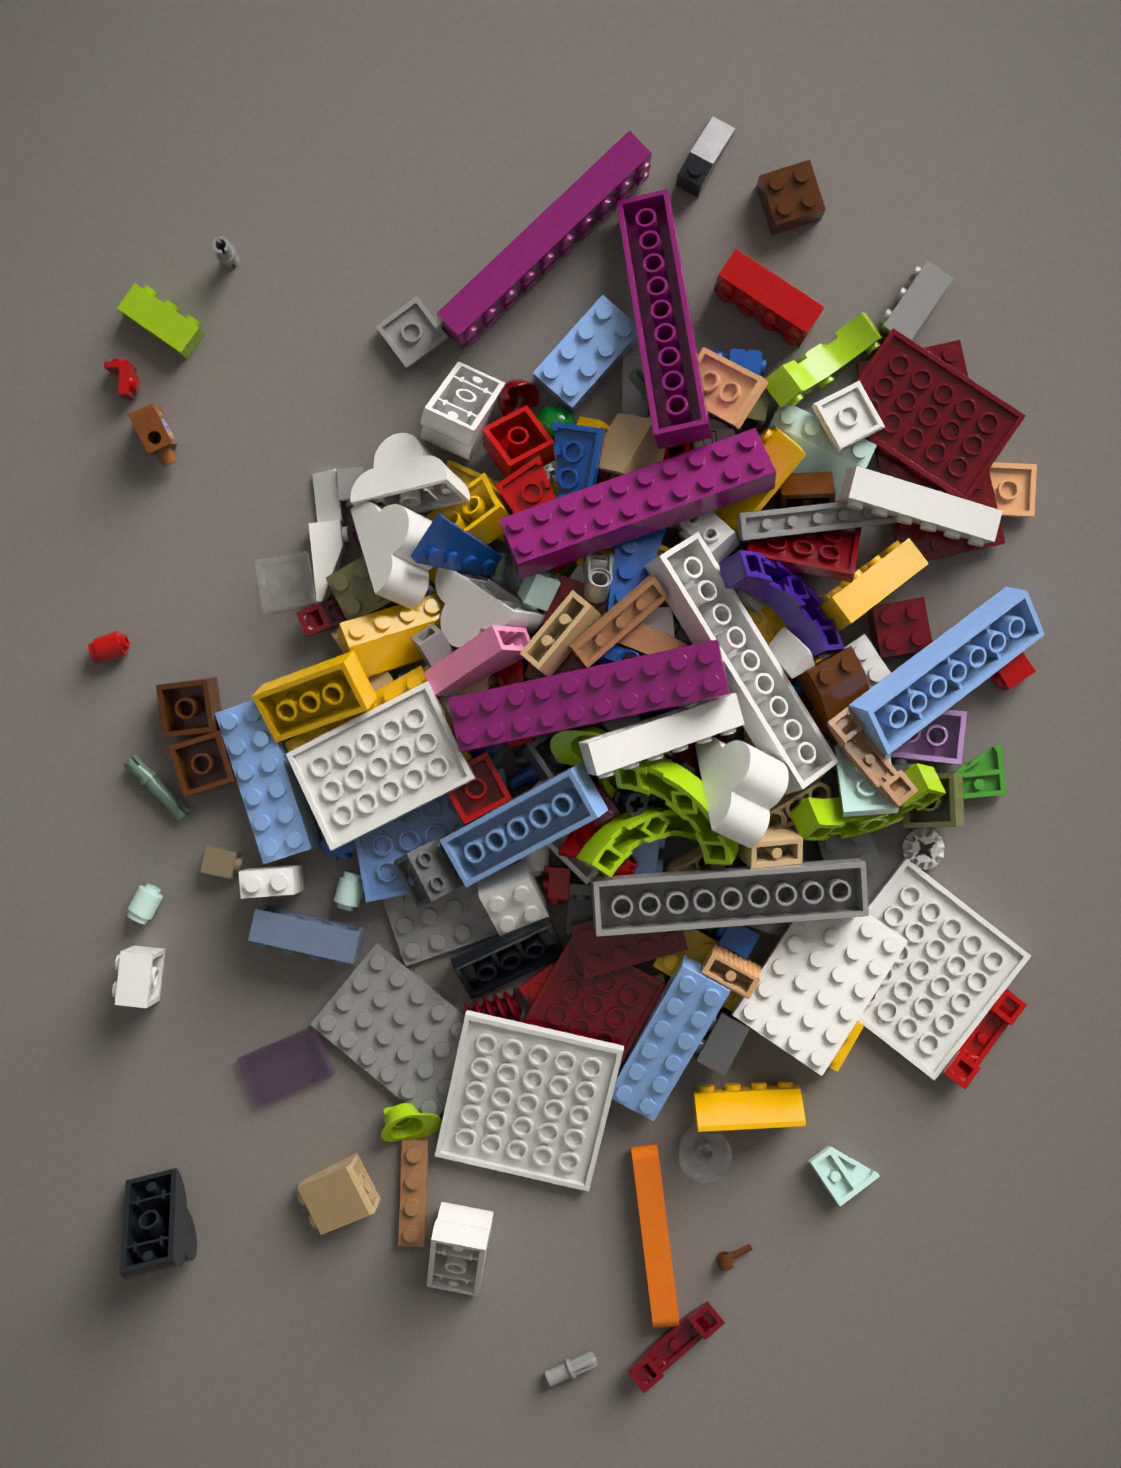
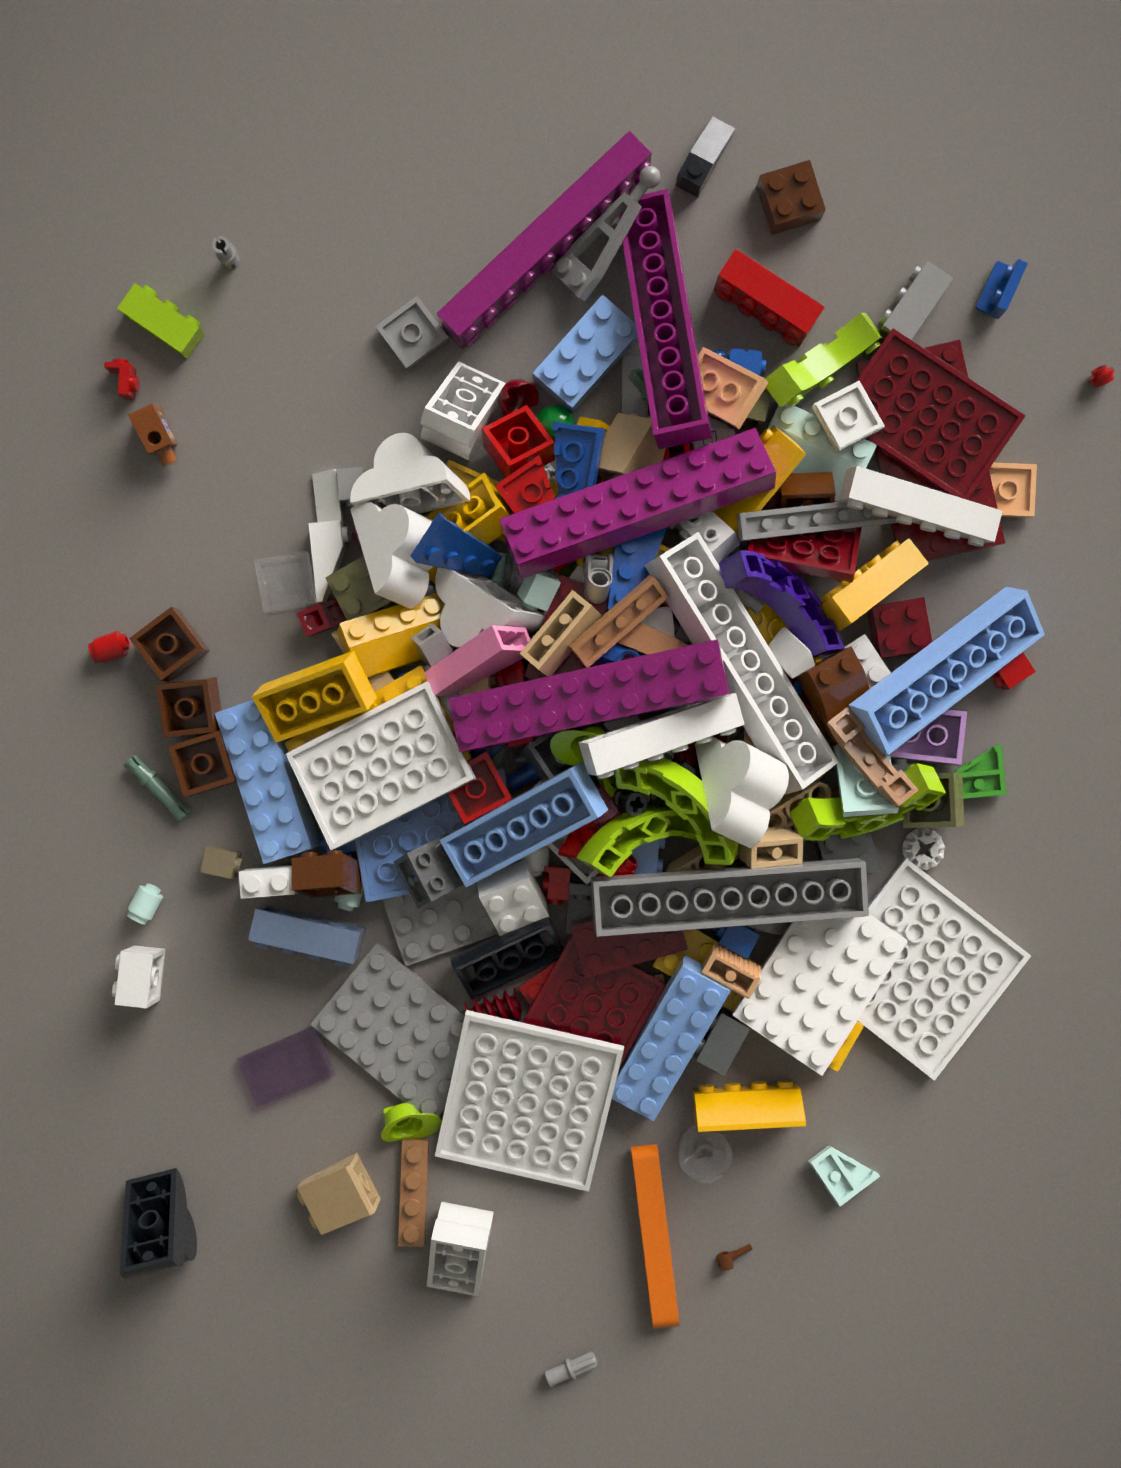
dark red slope [627,1301,725,1394] -> none
red slope [943,988,1027,1090] -> none
none -> reddish brown brick [129,606,210,682]
none -> reddish brown brick [292,850,361,898]
none -> light grey plate [552,166,661,301]
none -> blue bracket [976,259,1028,319]
none -> red plate [1088,365,1115,388]

